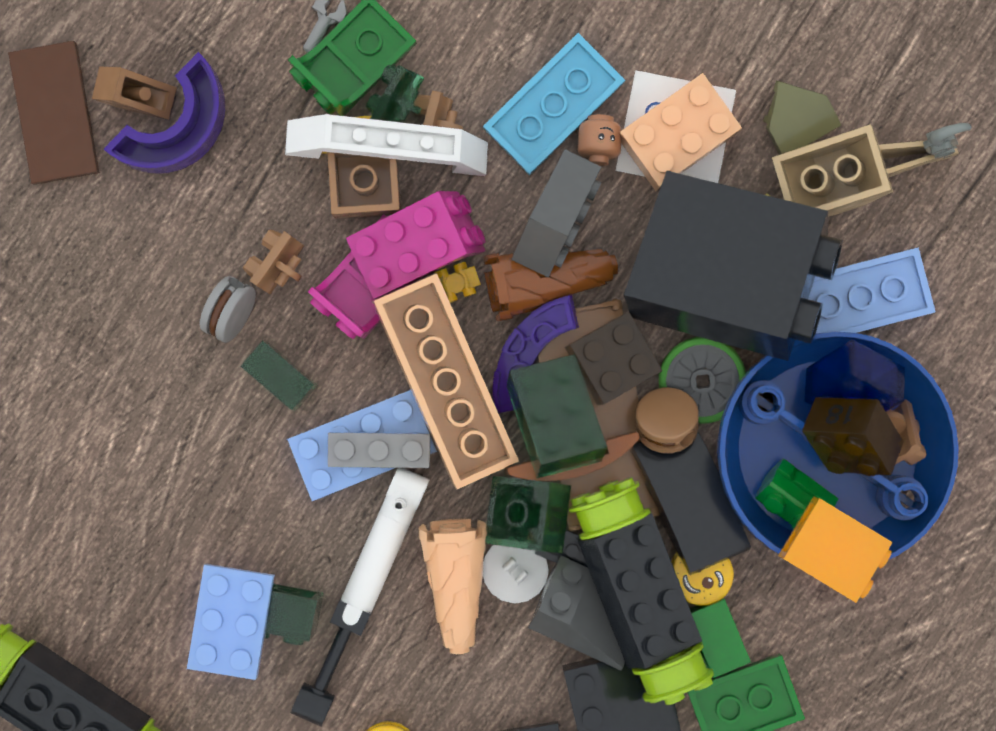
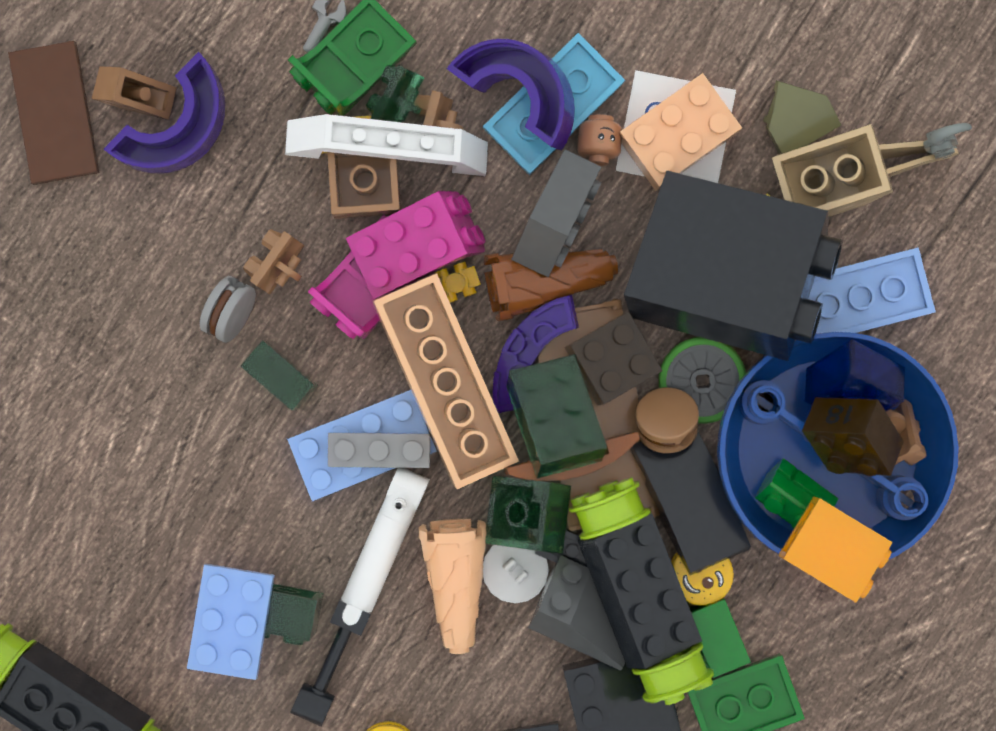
none -> dark purple brick [446,39,575,151]

